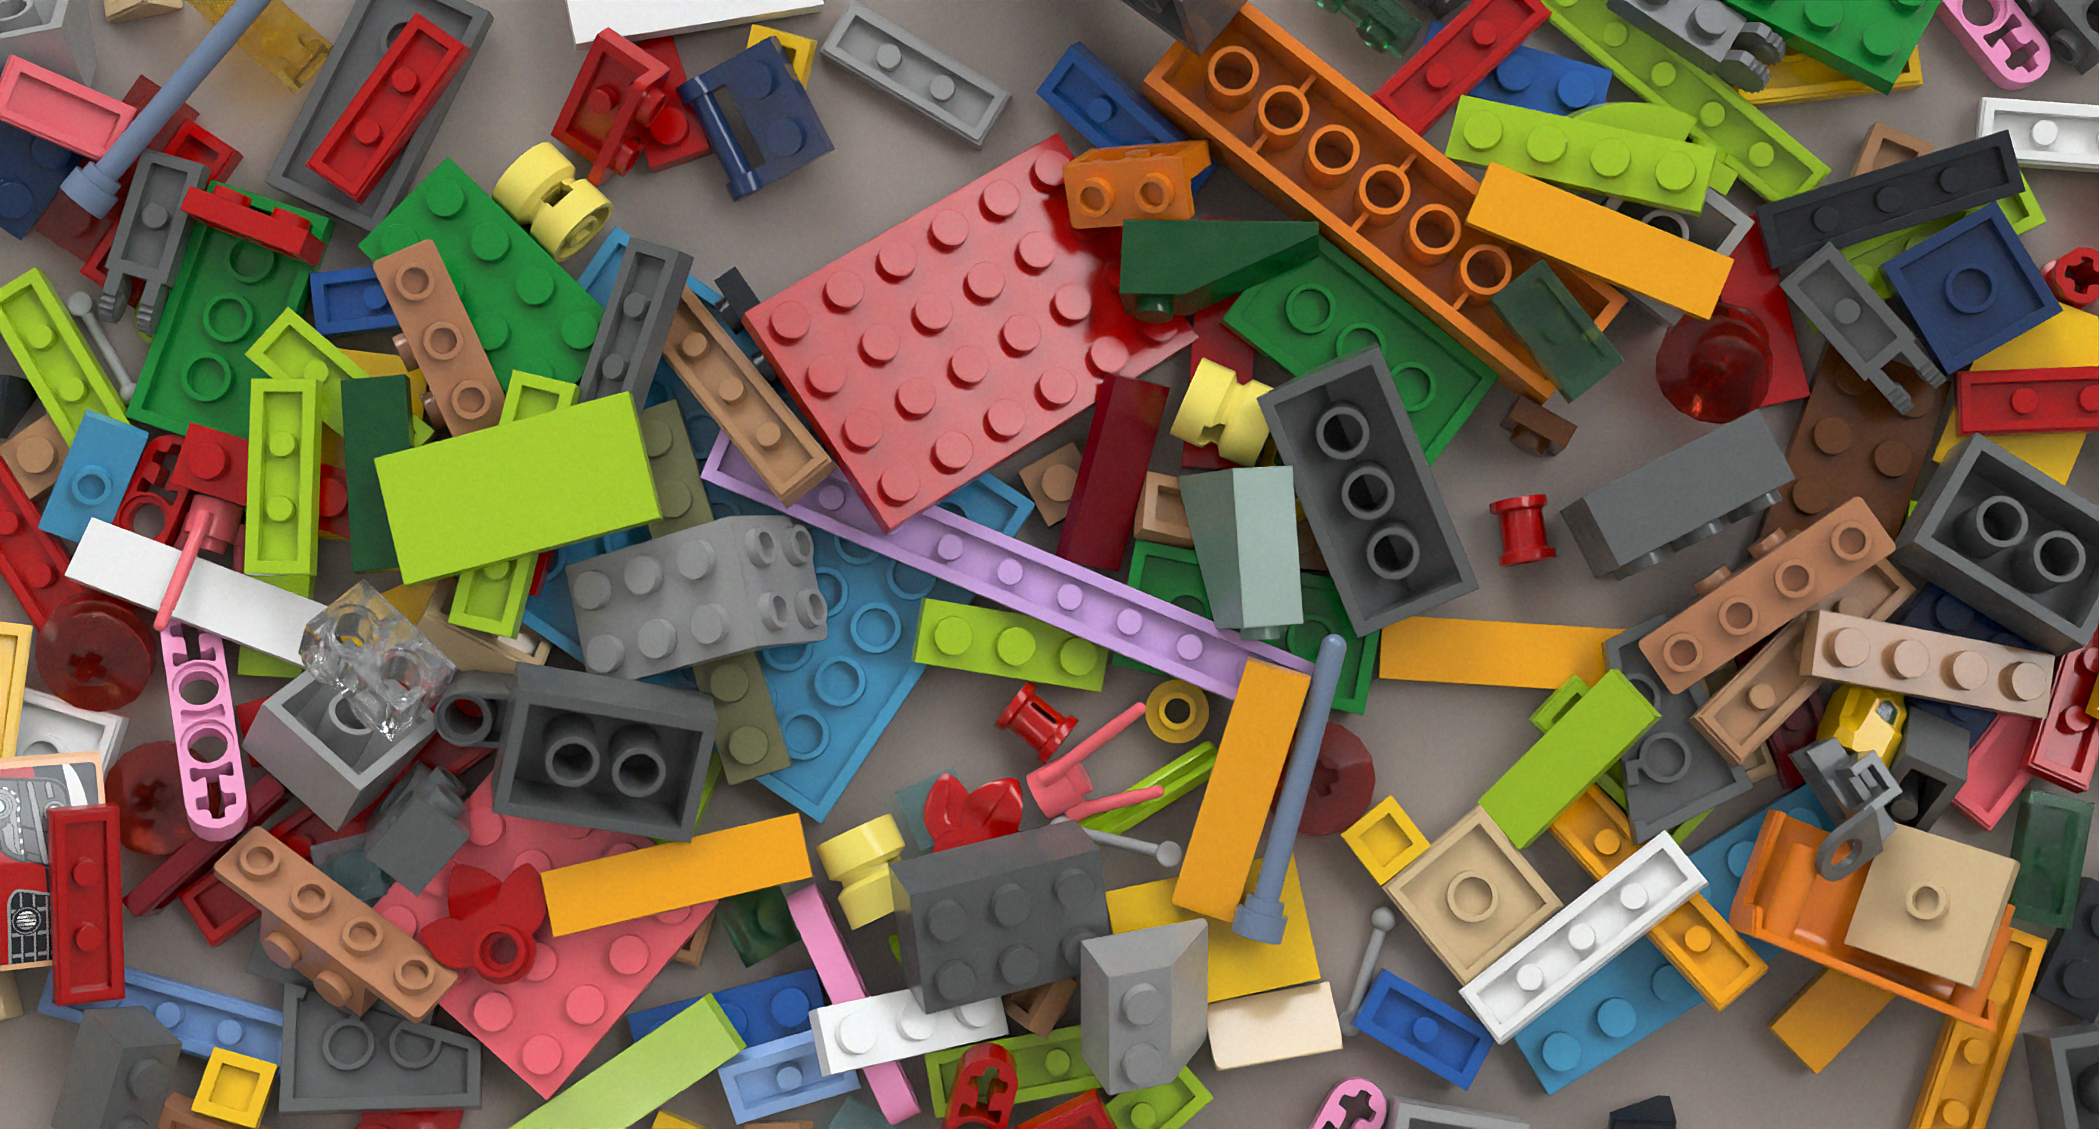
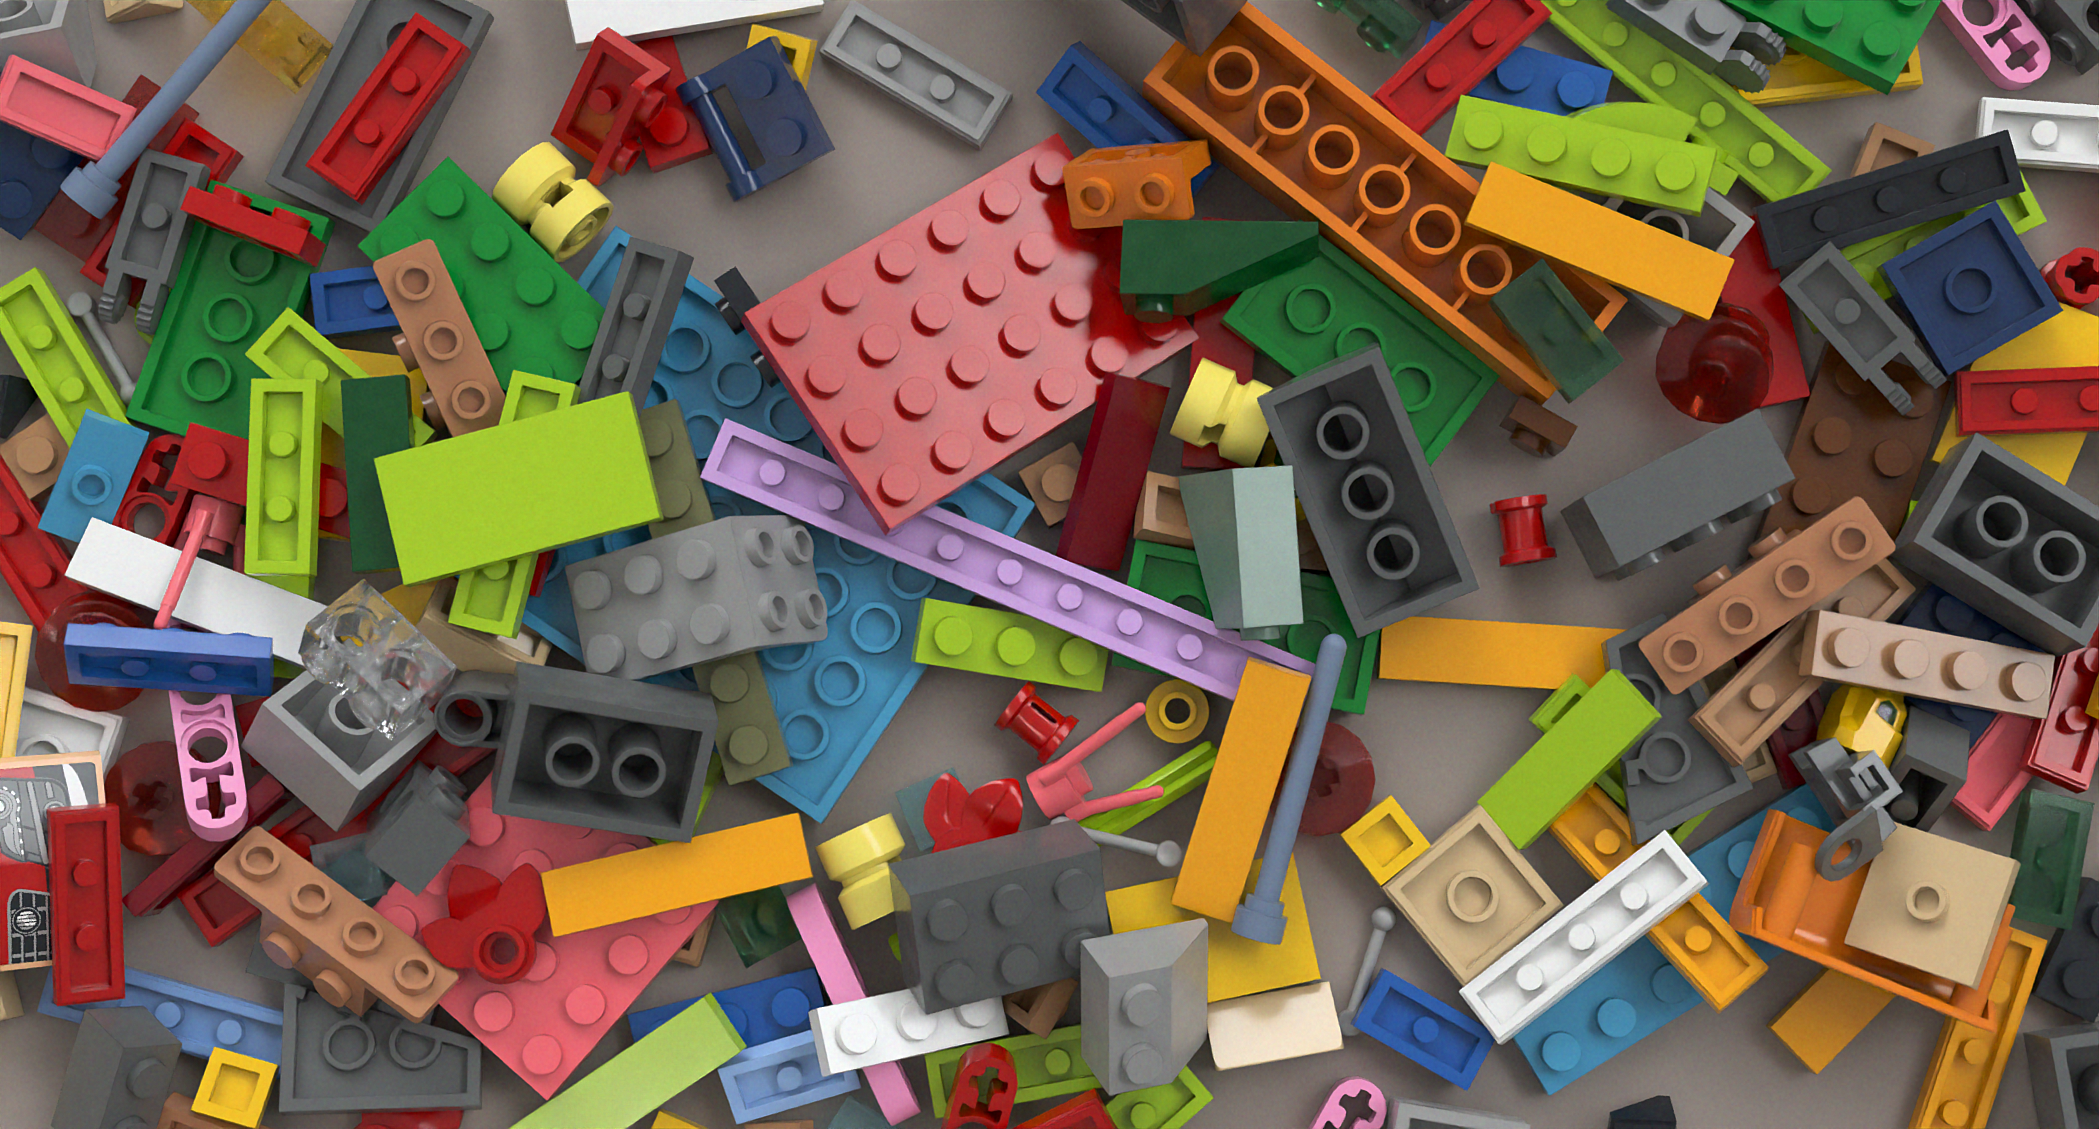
medium nougat tile [661,284,838,509] -> none
none -> blue plate [64,623,274,697]

